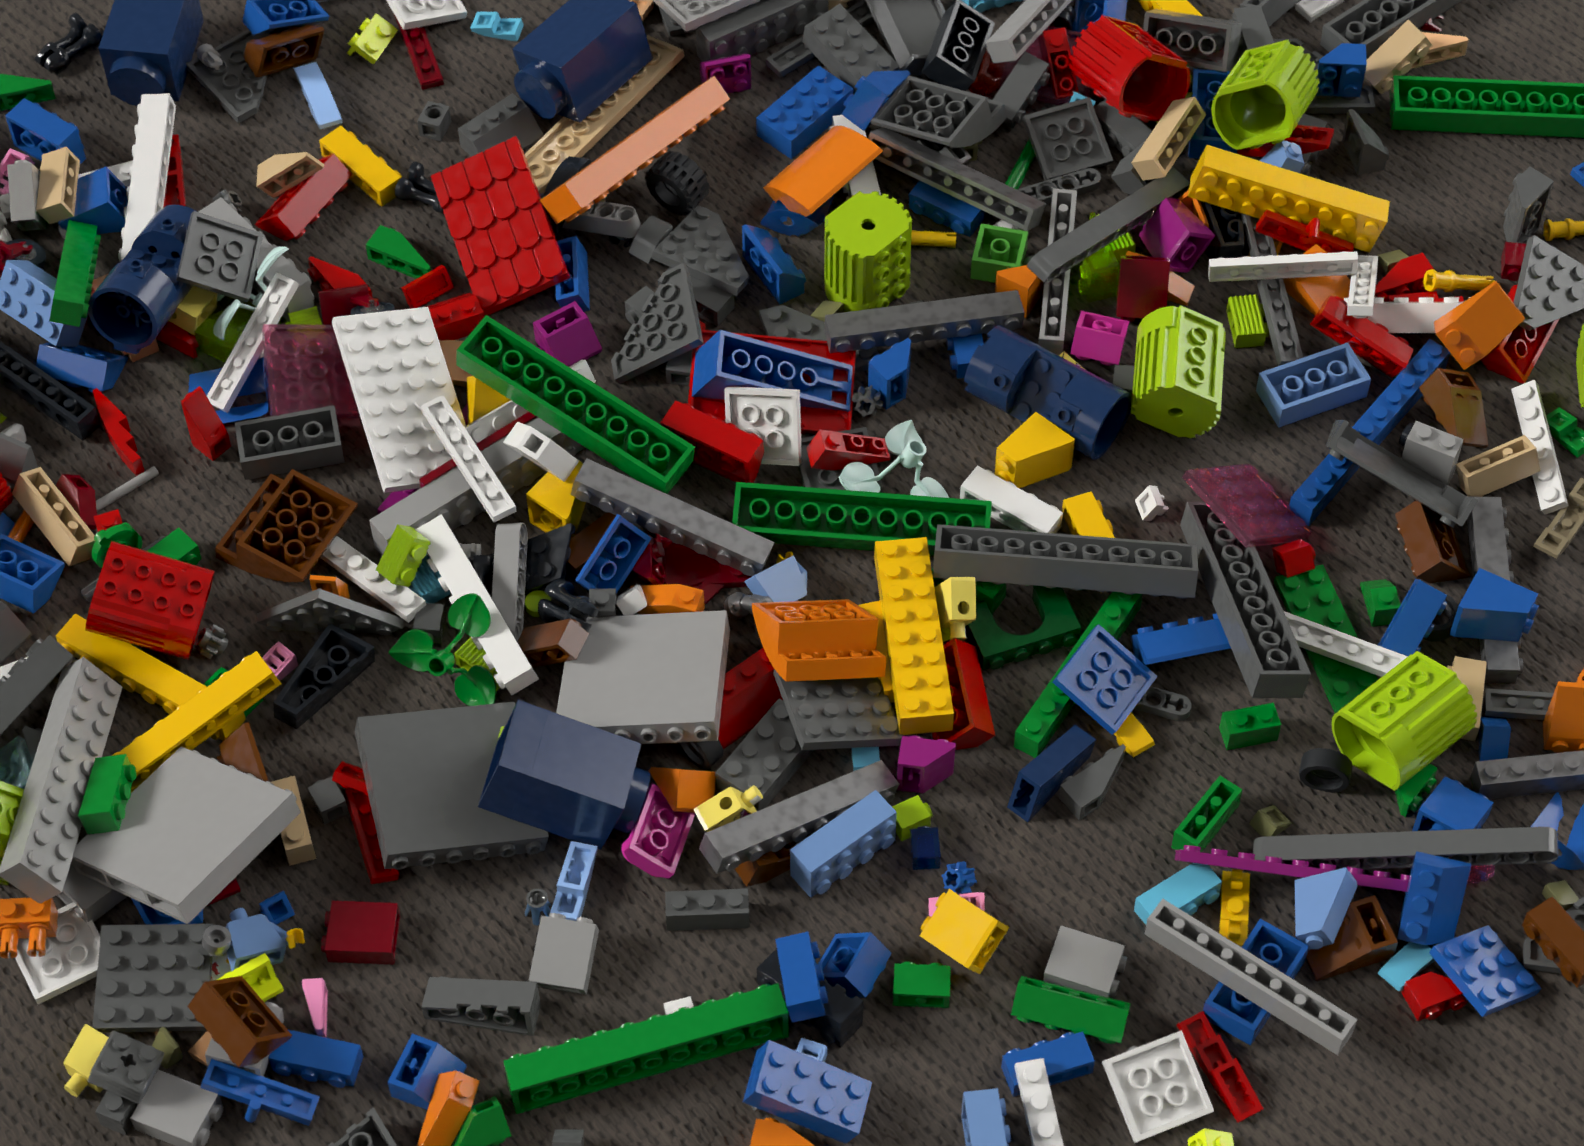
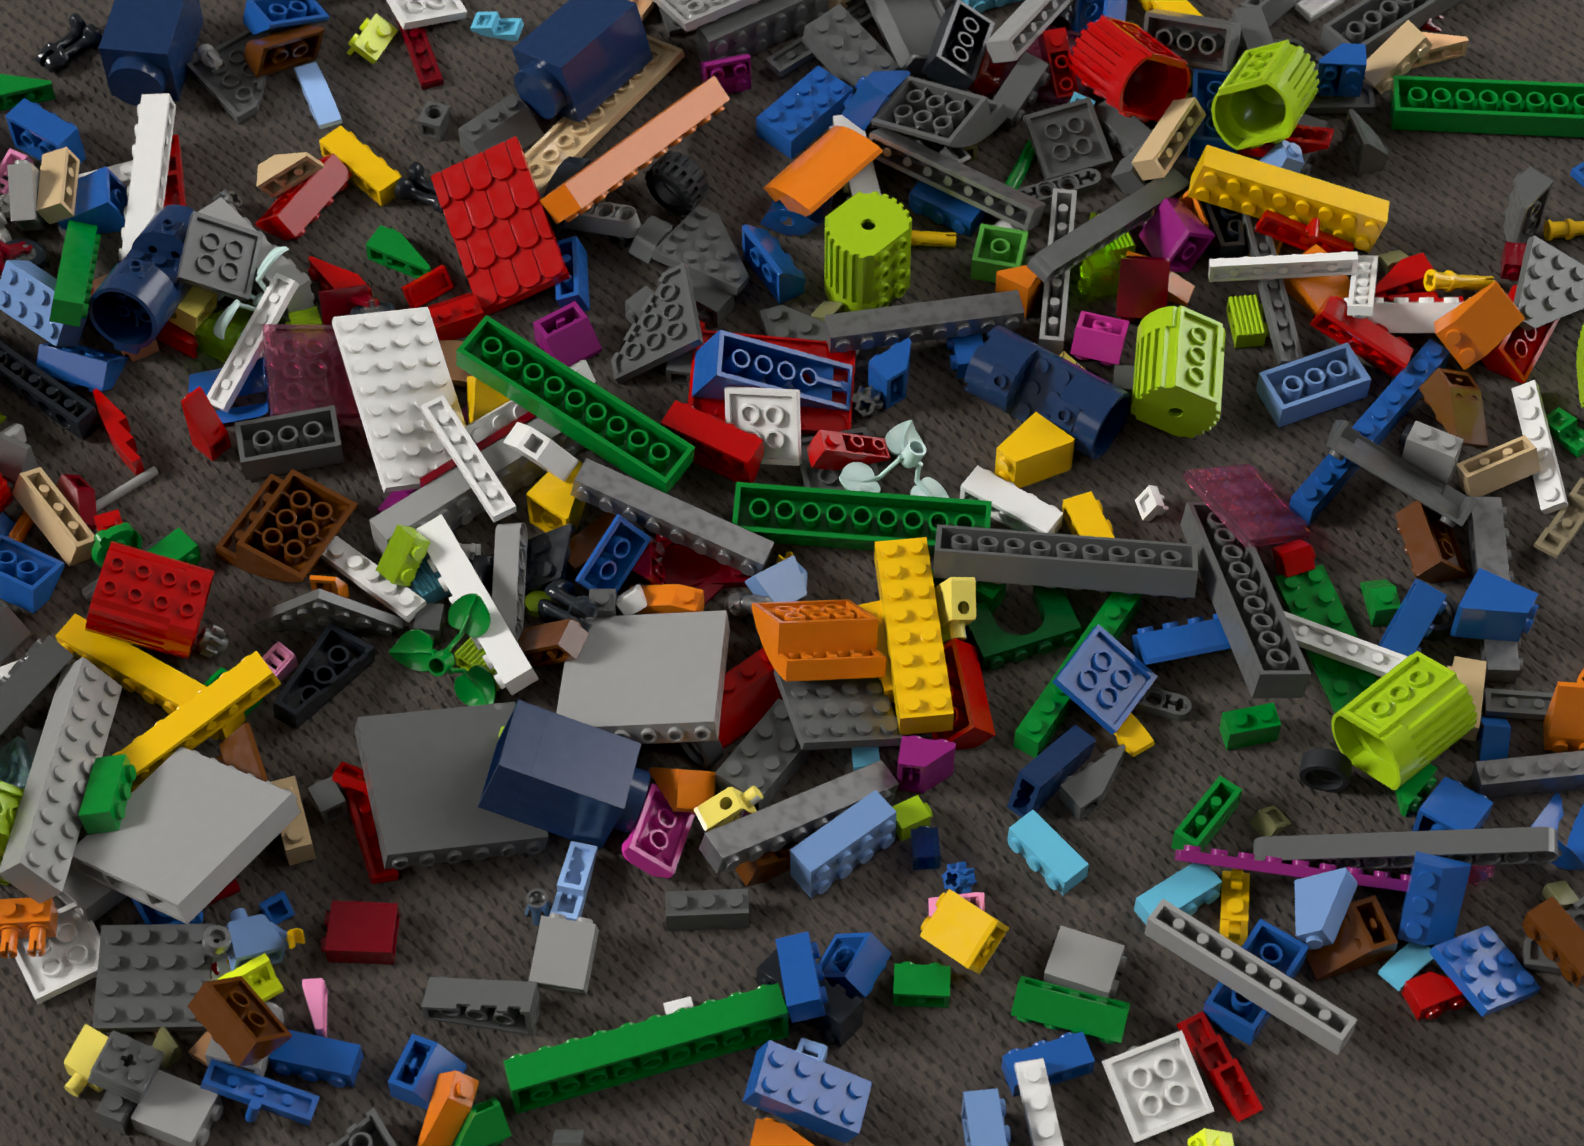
none -> medium azure brick [1007,810,1089,895]

